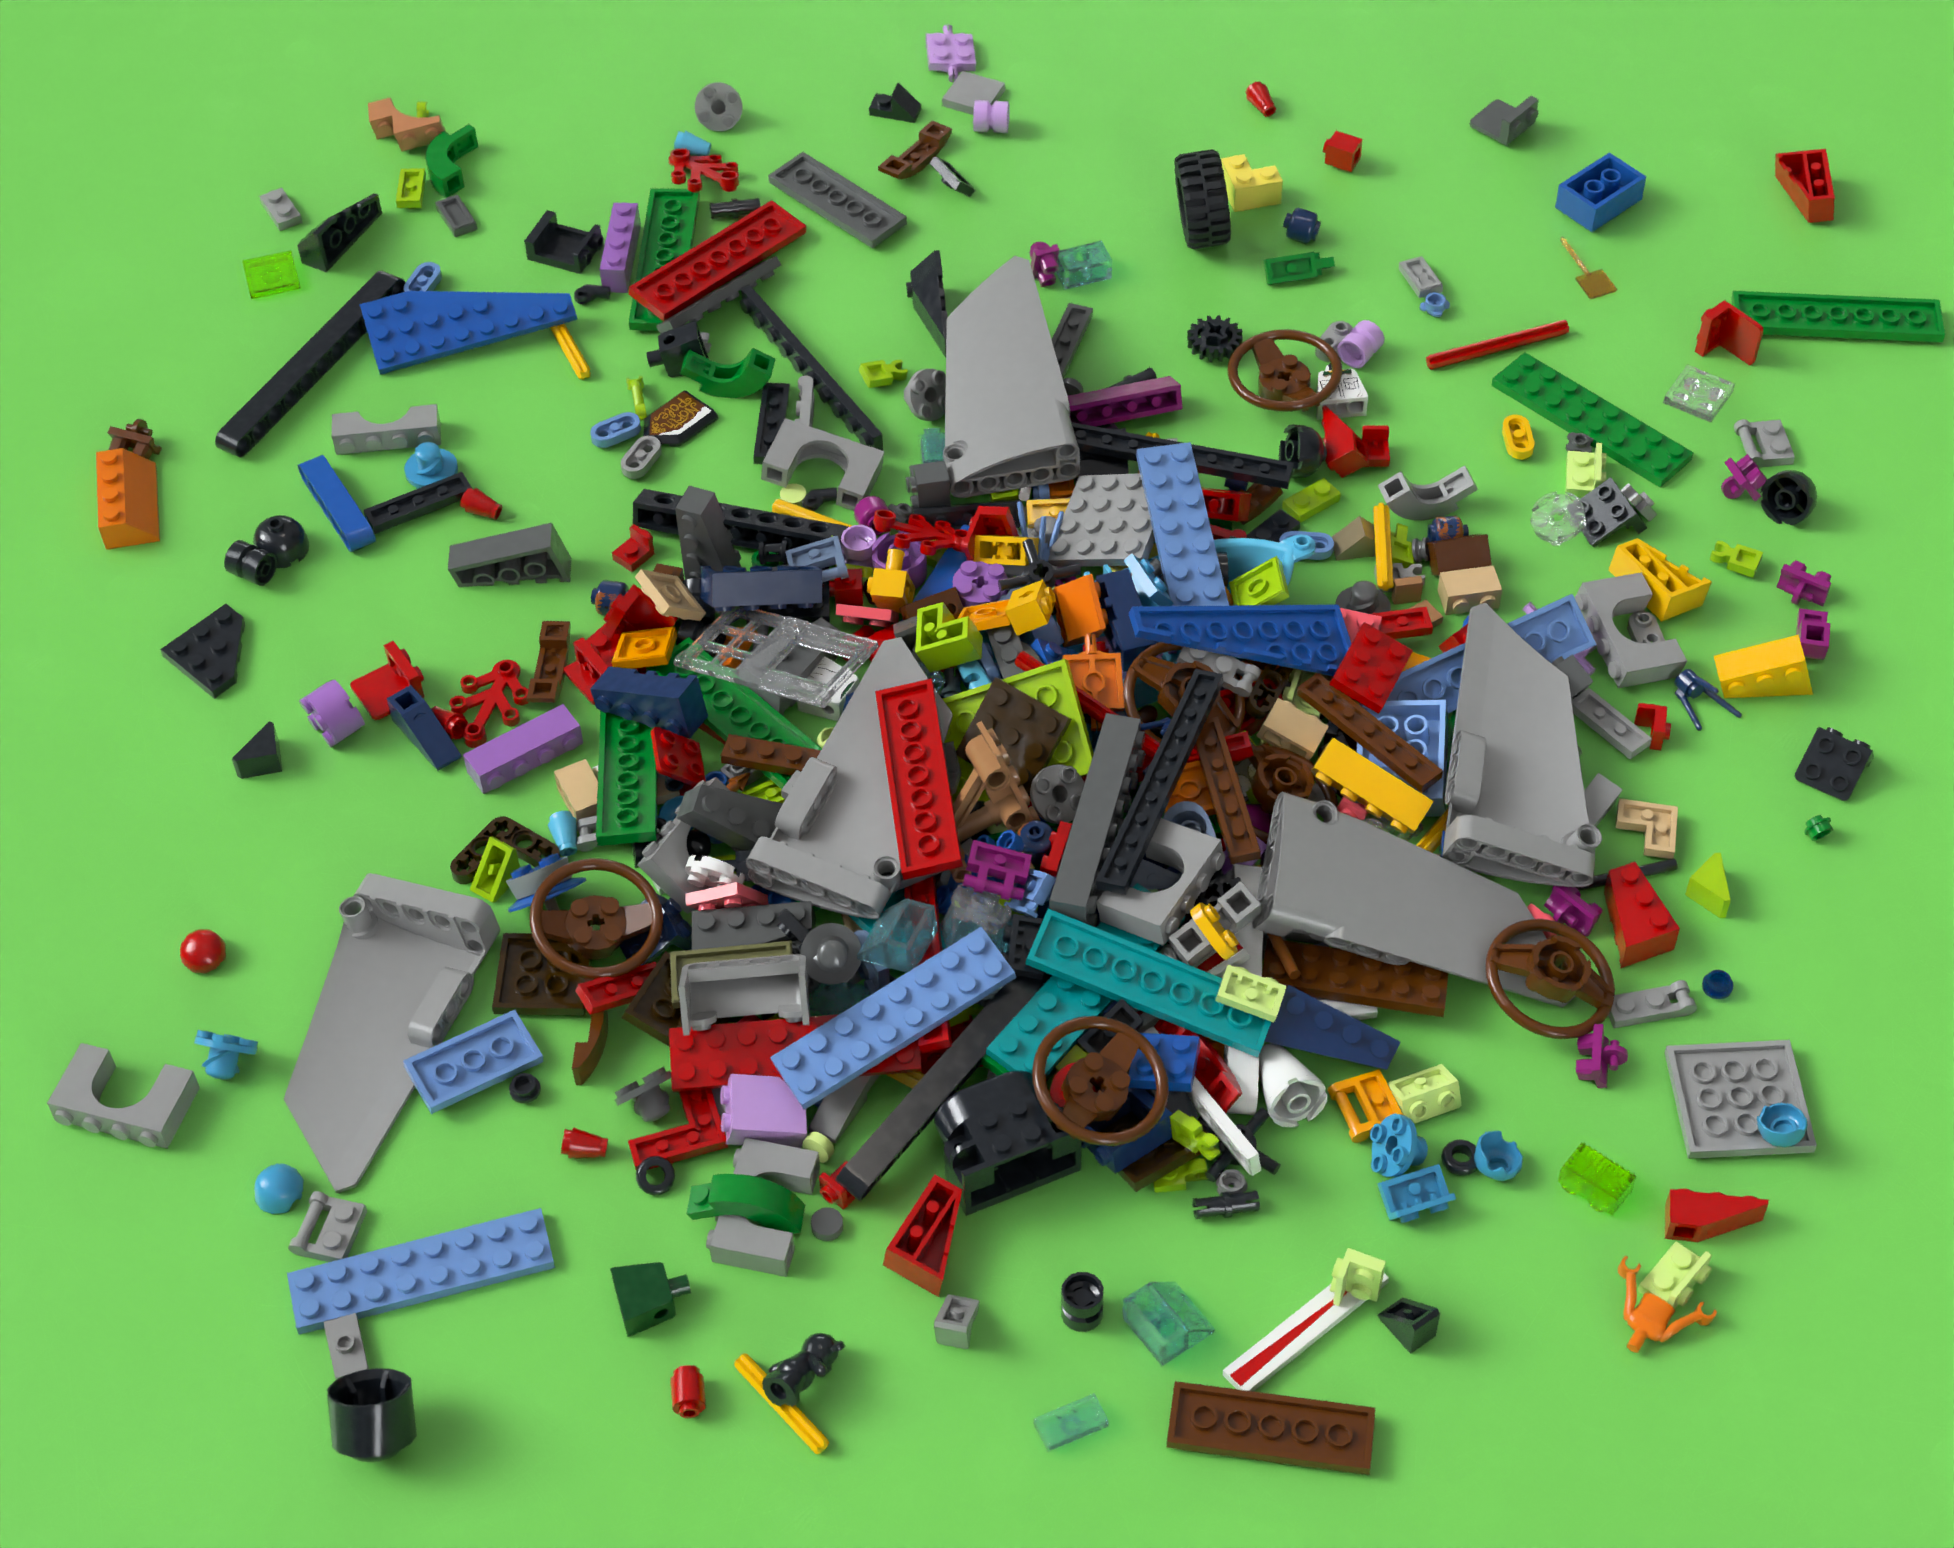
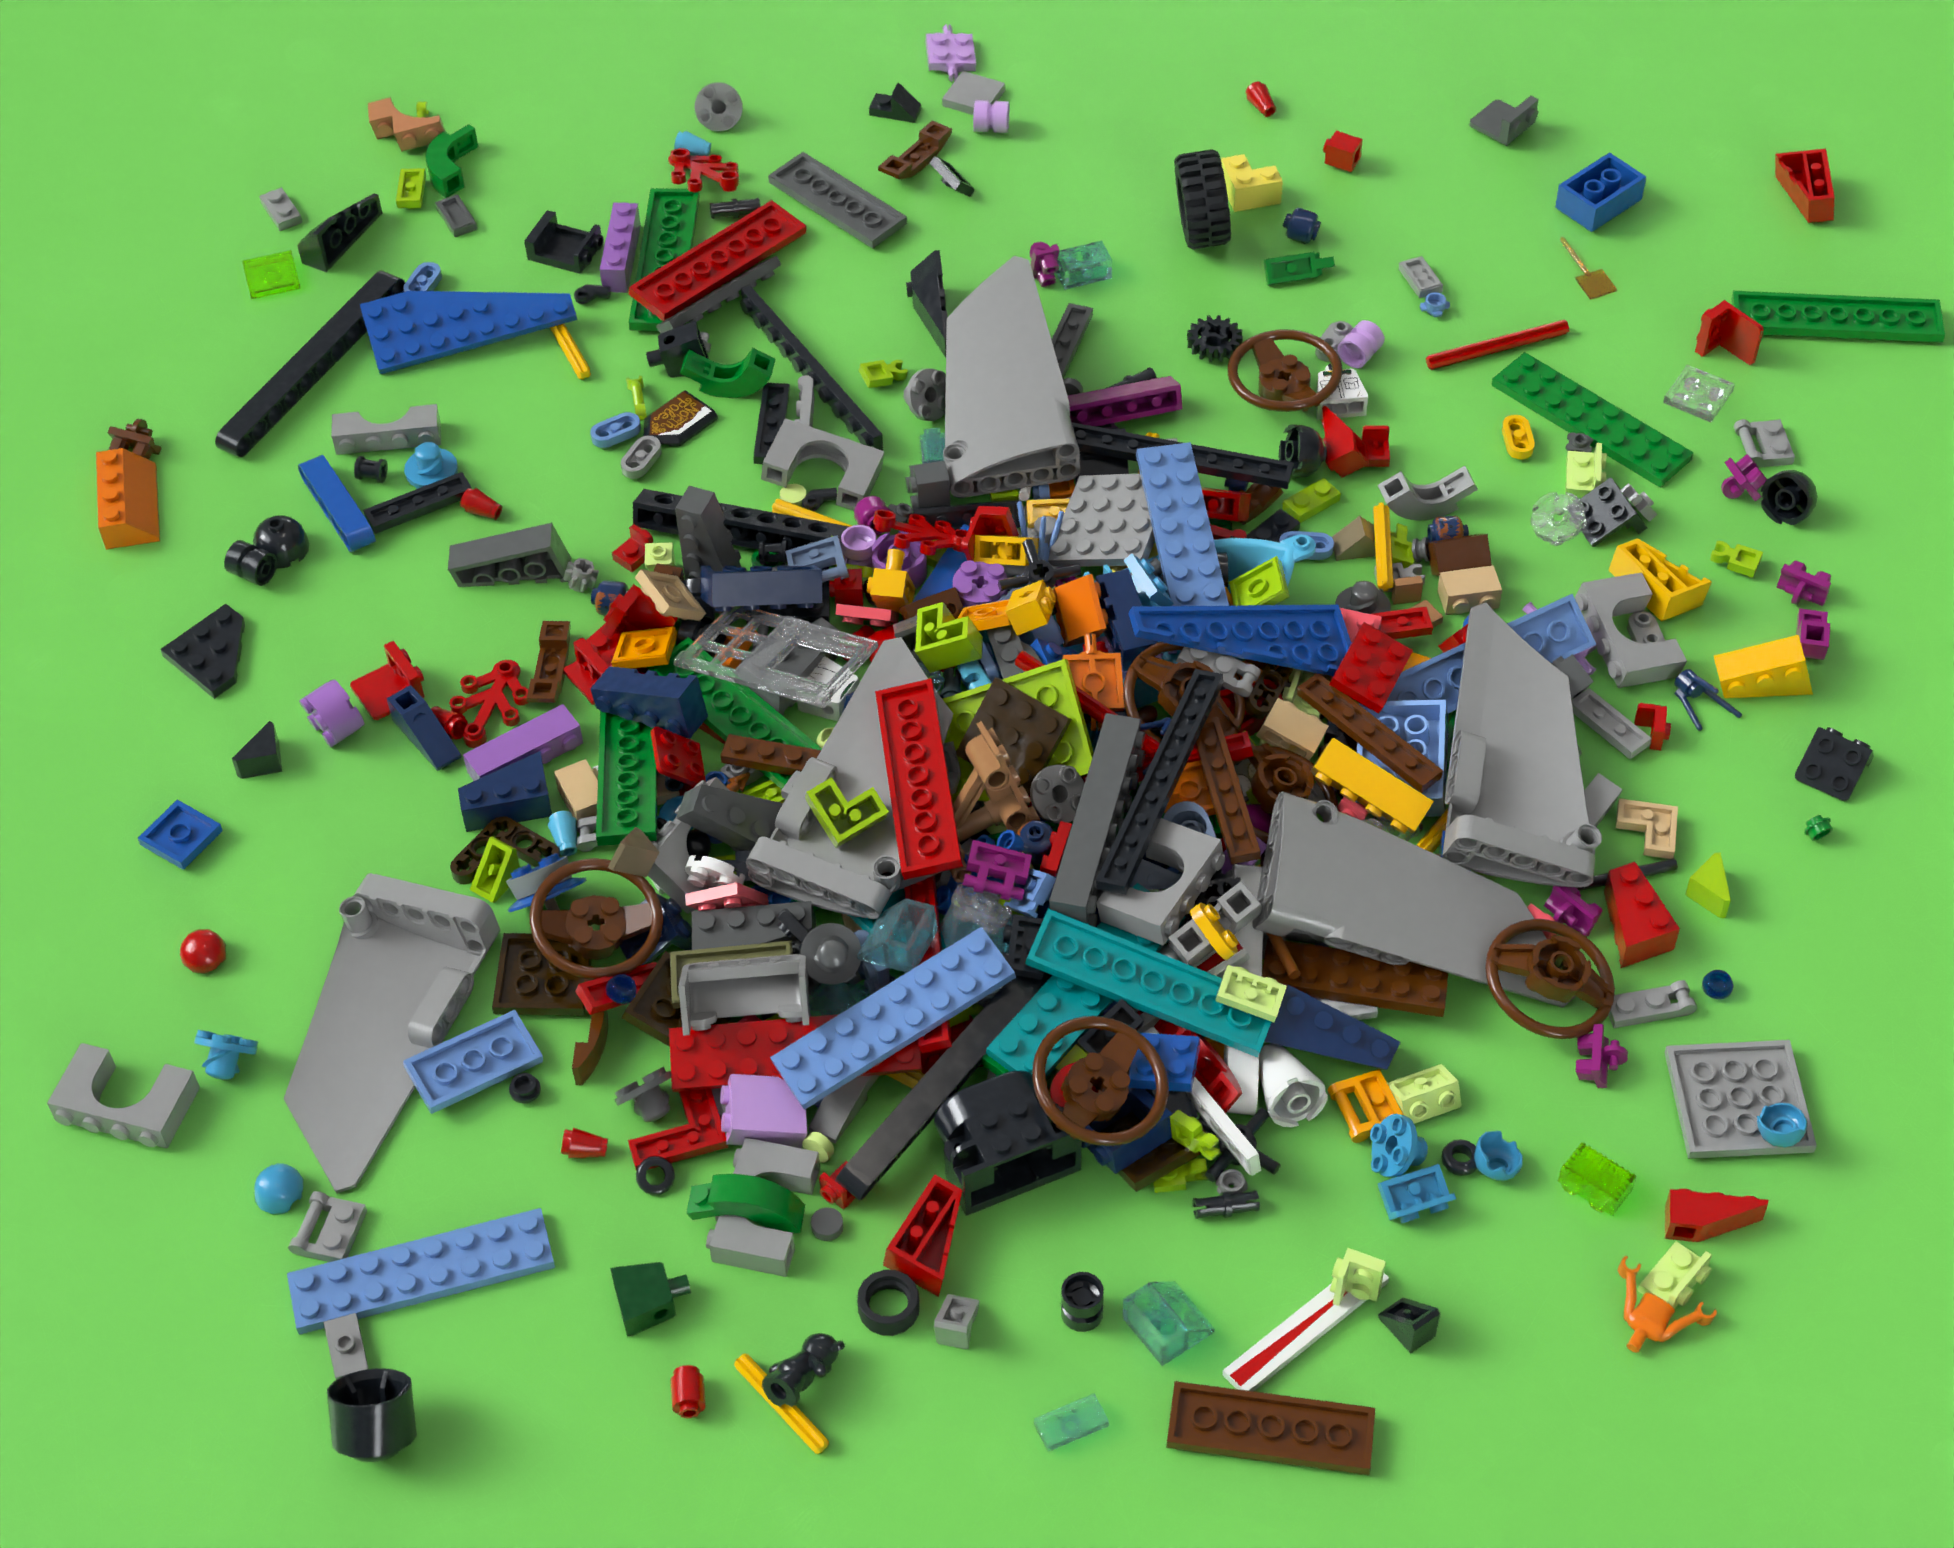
none -> blue plate [138,799,223,870]
none -> black bush [354,456,388,483]
none -> dark blue wedge [458,751,552,832]
none -> light grey gear [563,558,599,592]
none -> clear blue plate [606,974,637,1004]
none -> dark tan slope [607,827,659,877]
none -> yellowish green bracket [644,542,676,571]
none -> lime brick [805,777,889,848]
none -> black tyre [857,1270,920,1336]

